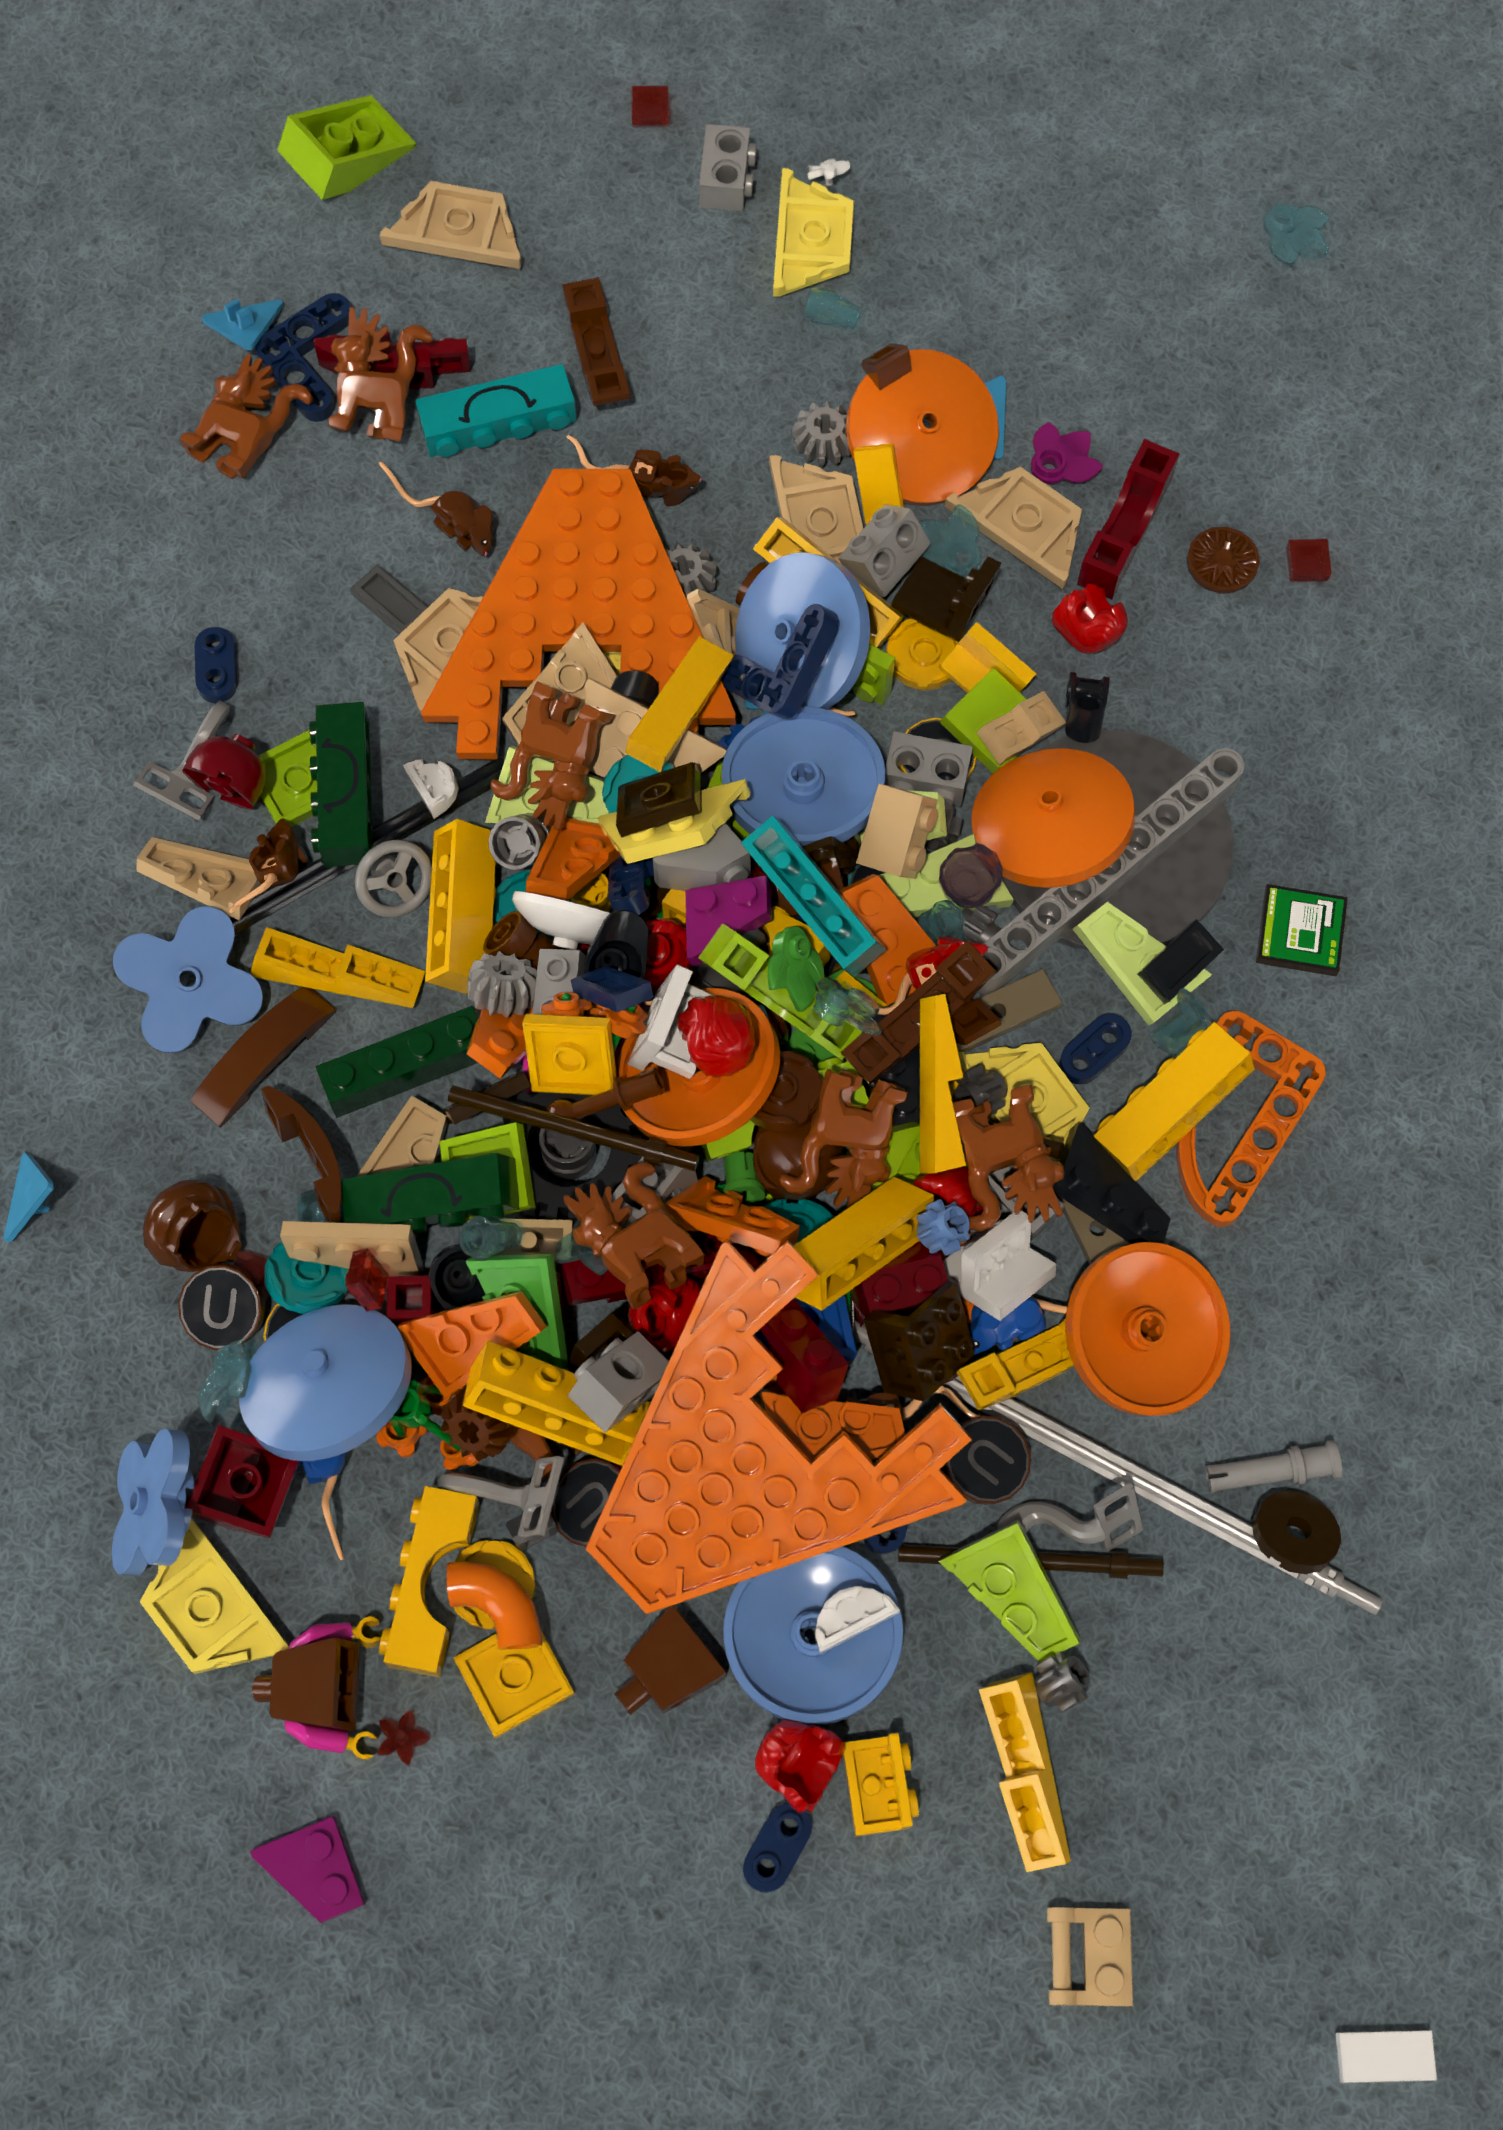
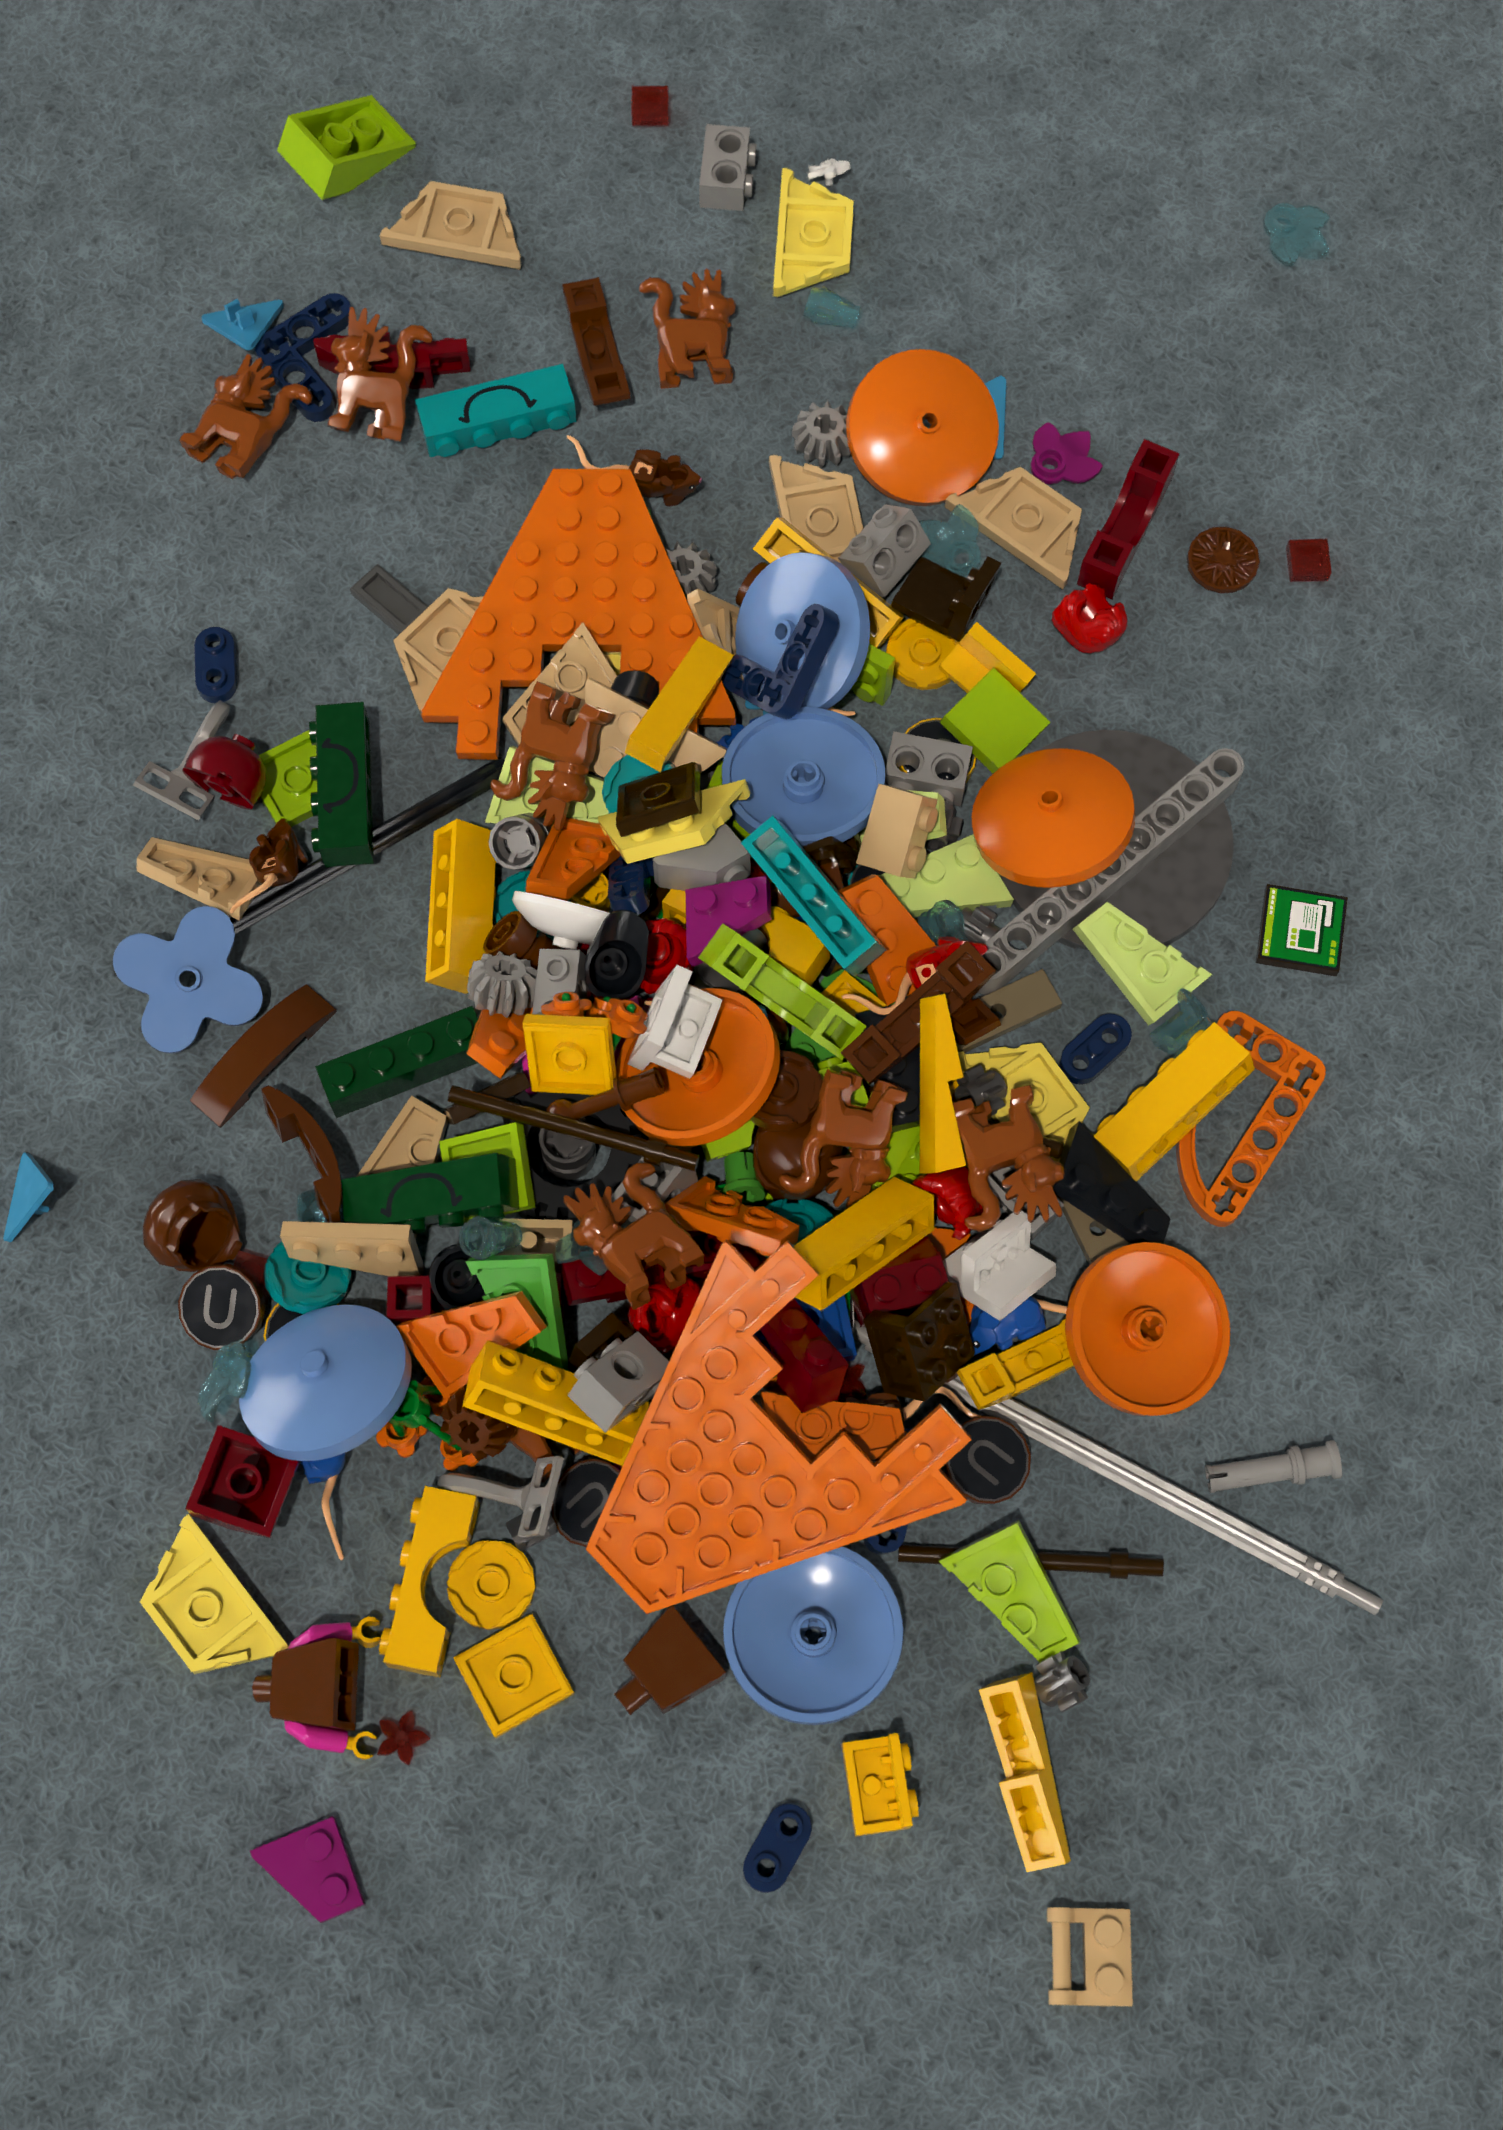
medium blue plant [112,1429,194,1576] -> none
yellow slope [250,927,426,1008] -> none
clear red plate [345,1248,389,1312] -> none
light grey piece [355,840,432,918] -> none
reddish brown animal [379,462,495,557] -> none
white tile [403,760,459,819] -> none
orange cylinder [446,1561,542,1650] -> none
dark blue tile [571,966,654,1012] -> none
red hair [677,996,756,1078] -> none
red hair [755,1720,845,1813] -> none
bright green plate [768,926,825,1012] -> none
clear light blue plate [813,977,882,1035] -> none
white tile [815,1586,900,1654] -> none
yellow tile [853,443,904,525] -> none
reddish brown slope [860,343,912,390] -> none
medium blue gear [916,1199,970,1256] -> none
hair [939,843,1003,908] -> none
tan slope [977,691,1066,765] -> none
light grey piece [997,1483,1143,1553] -> none
black piece [1065,672,1110,743] -> none
black tile [1137,919,1224,1005] -> none
dark brown tile [1252,1490,1341,1574] -> none
white tile [1336,2031,1437,2083] -> none
none -> dark orange animal [639,269,736,389]
none -> clear red plant [836,1364,867,1403]

